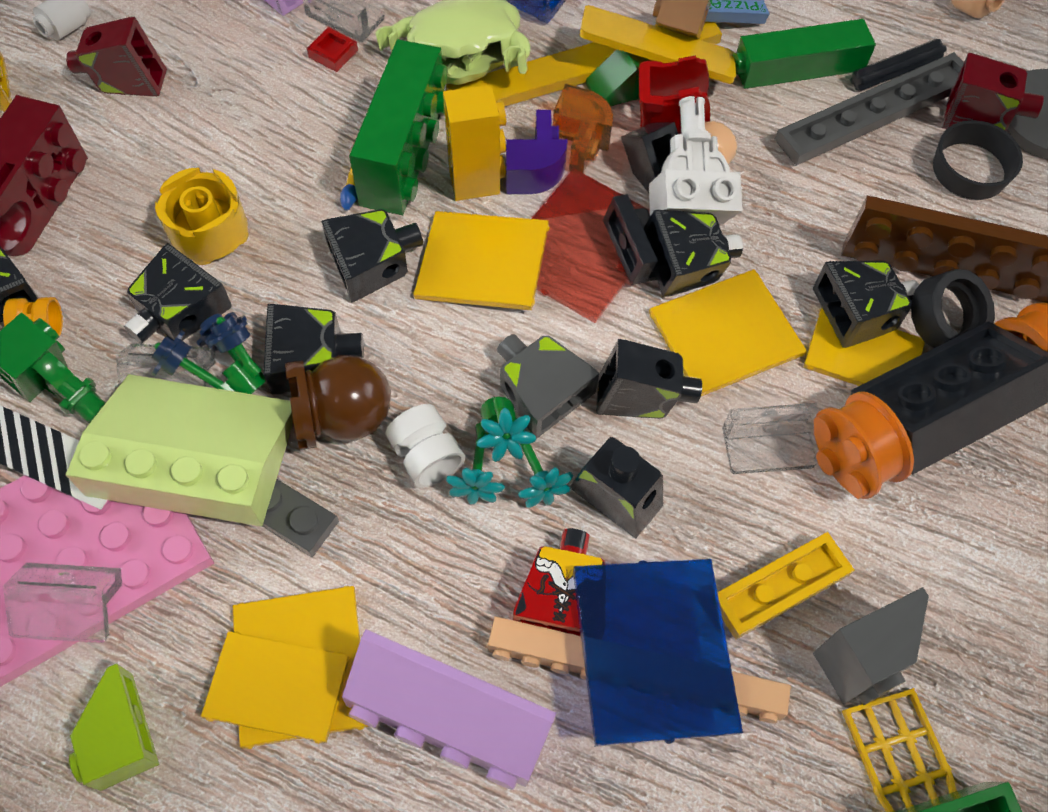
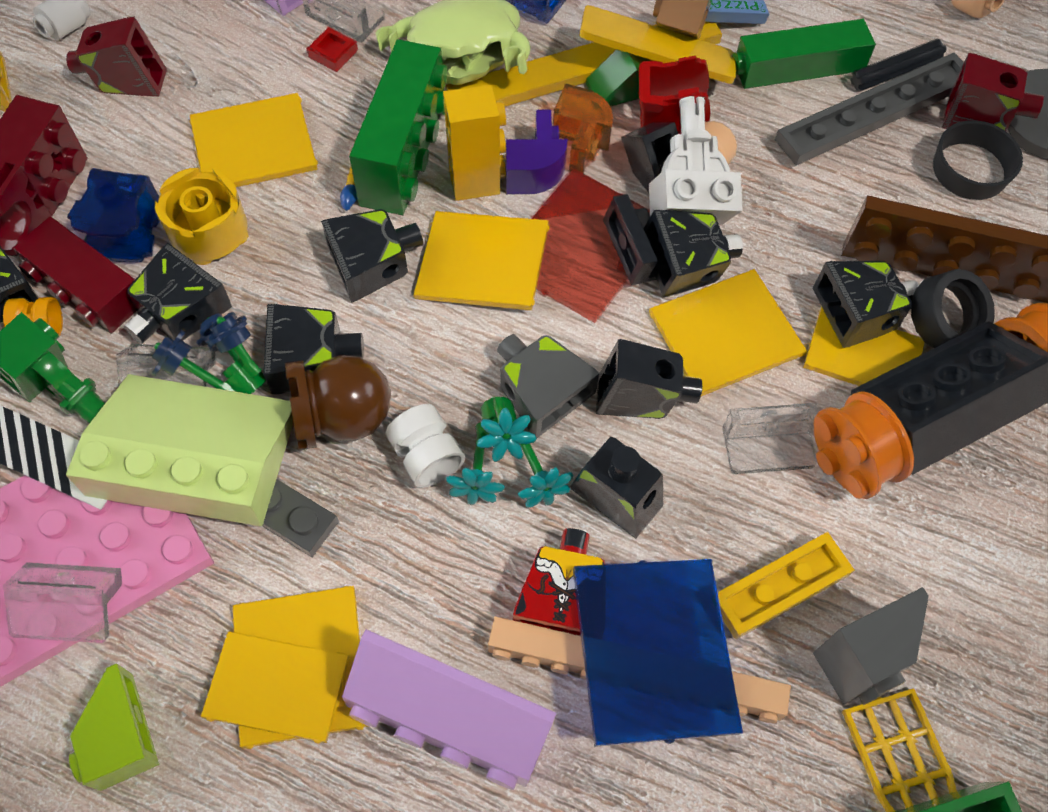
none -> dark red brick [12,216,137,334]
none -> clear blue piece [67,168,160,262]
none -> yellow piece [189,93,318,187]

